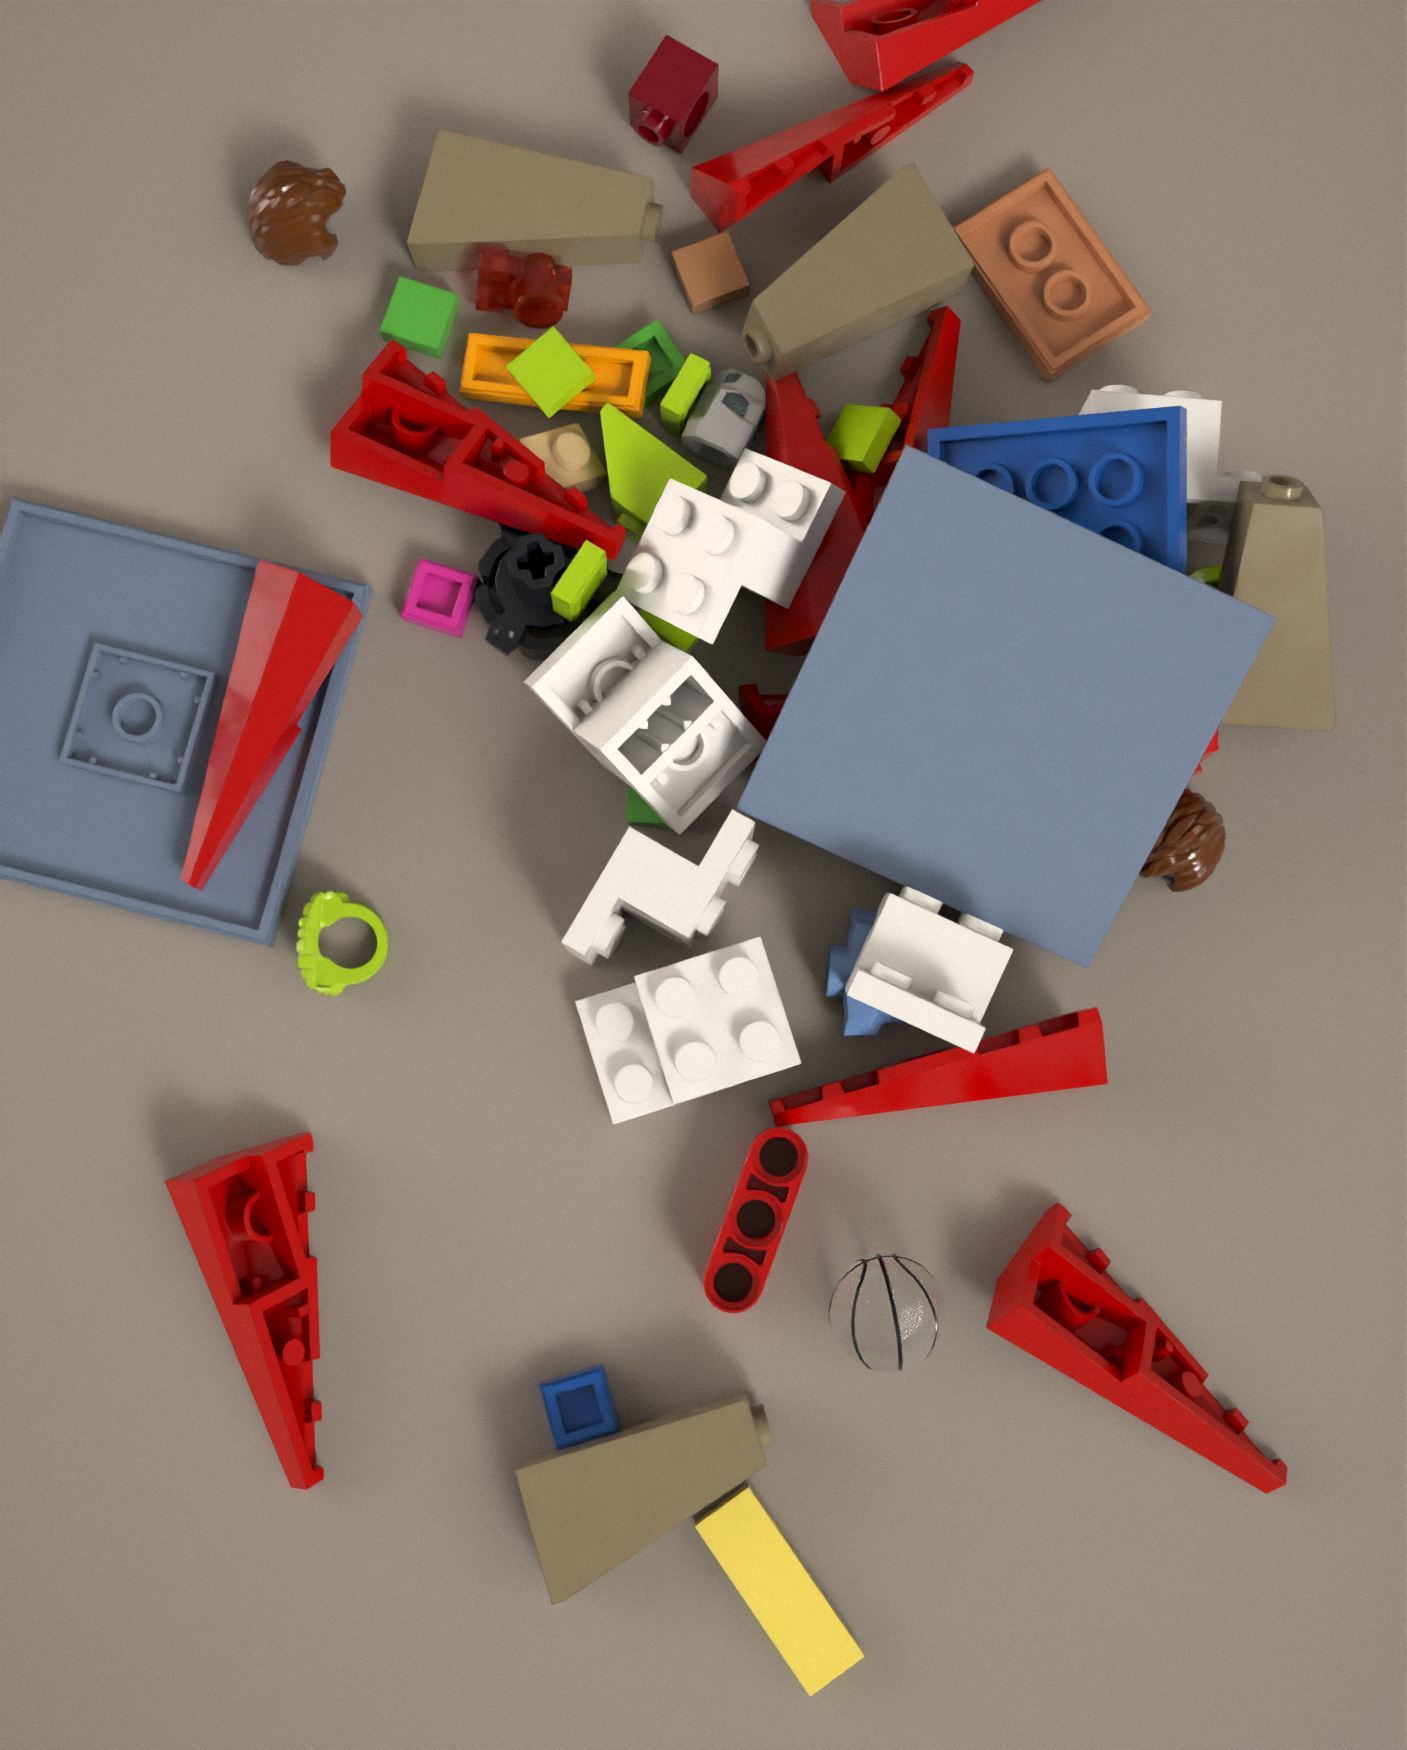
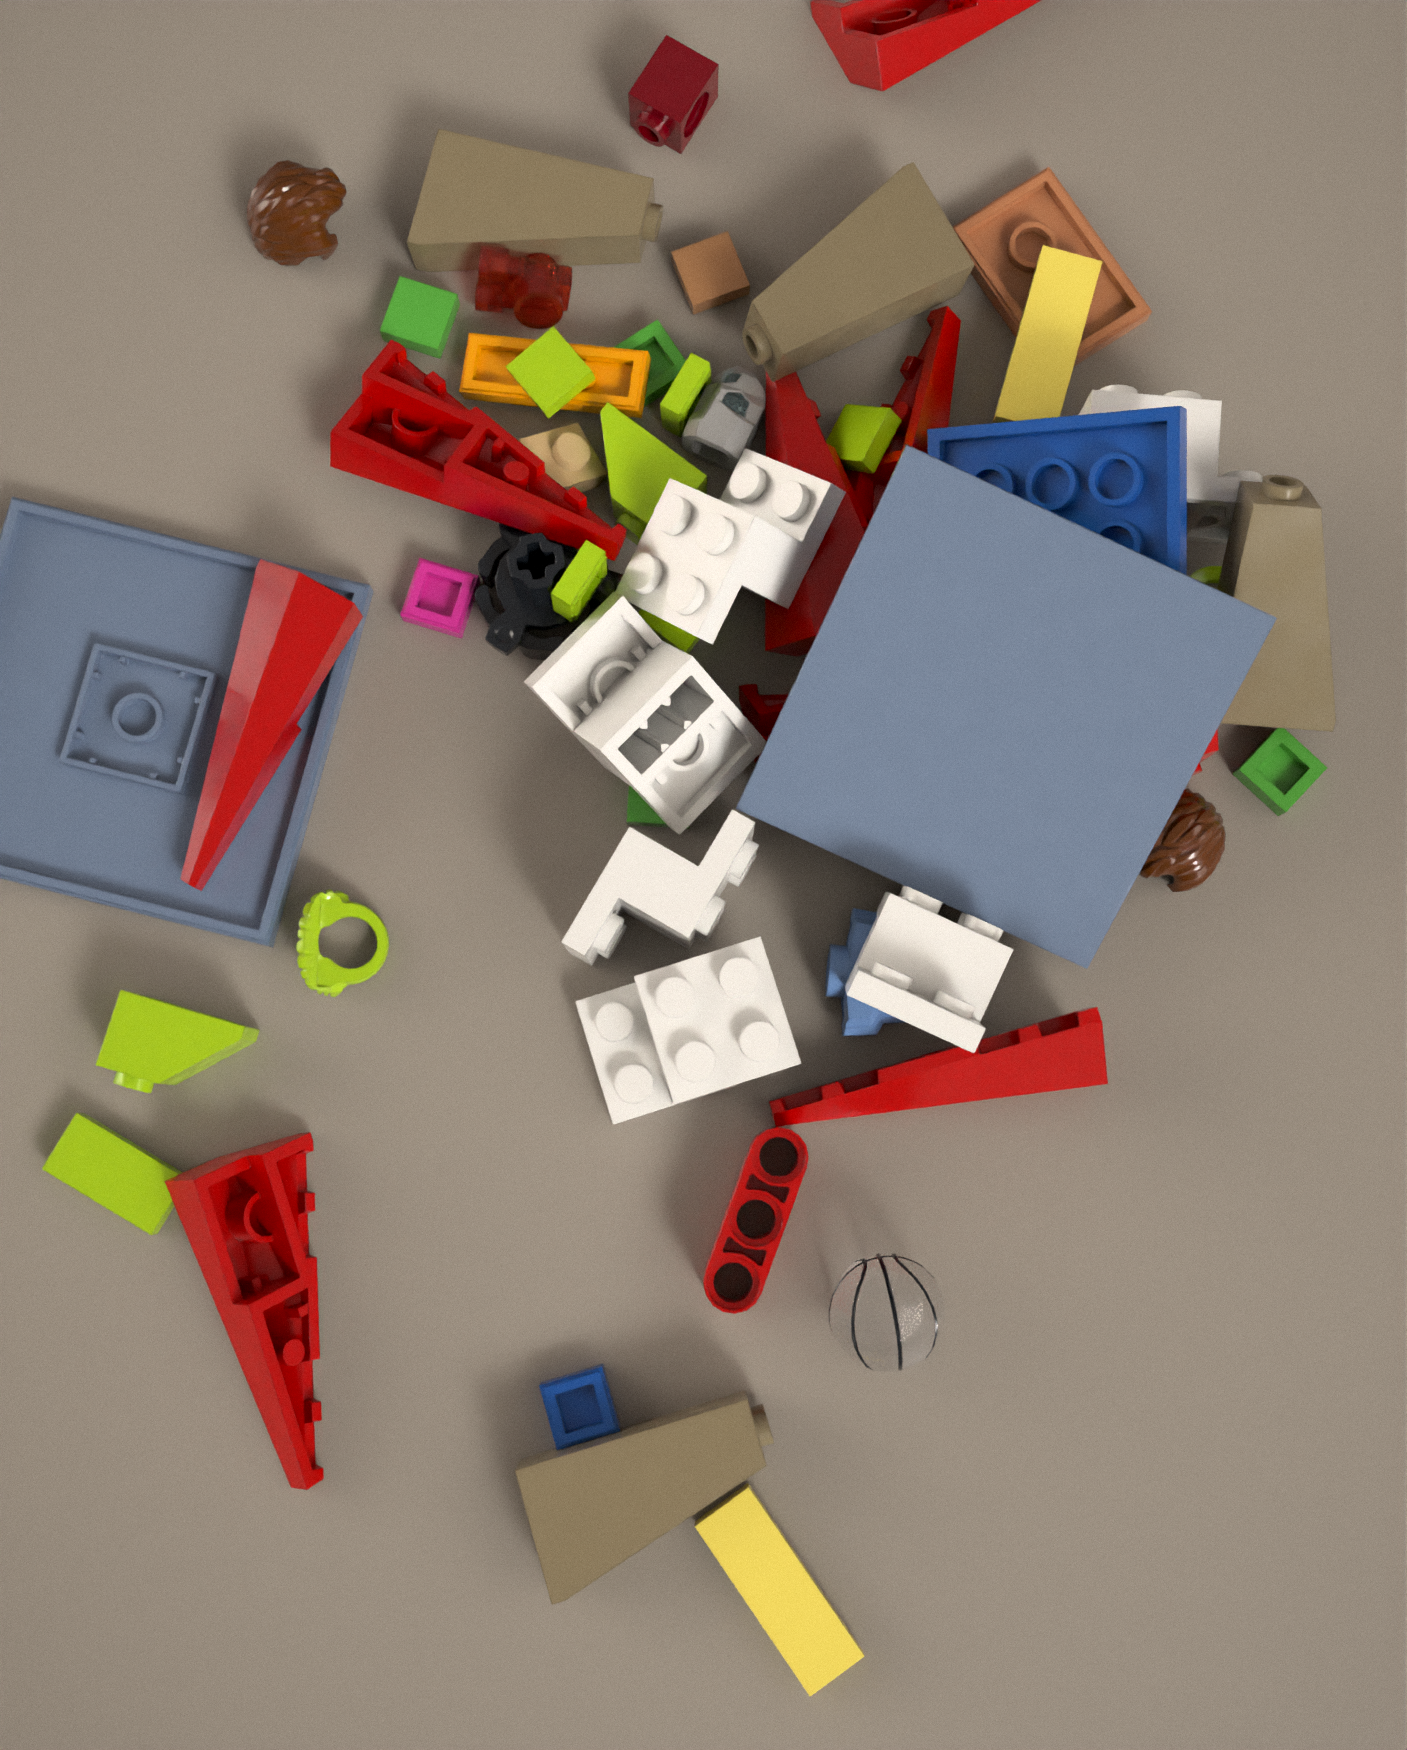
red wedge [691,61,974,233] -> none
red wedge [986,1202,1287,1494] -> none
none -> lime tile [42,1112,183,1235]
none -> lime slope [96,990,260,1093]
none -> light yellow tile [992,245,1103,423]
none -> bright green tile [1232,728,1328,816]

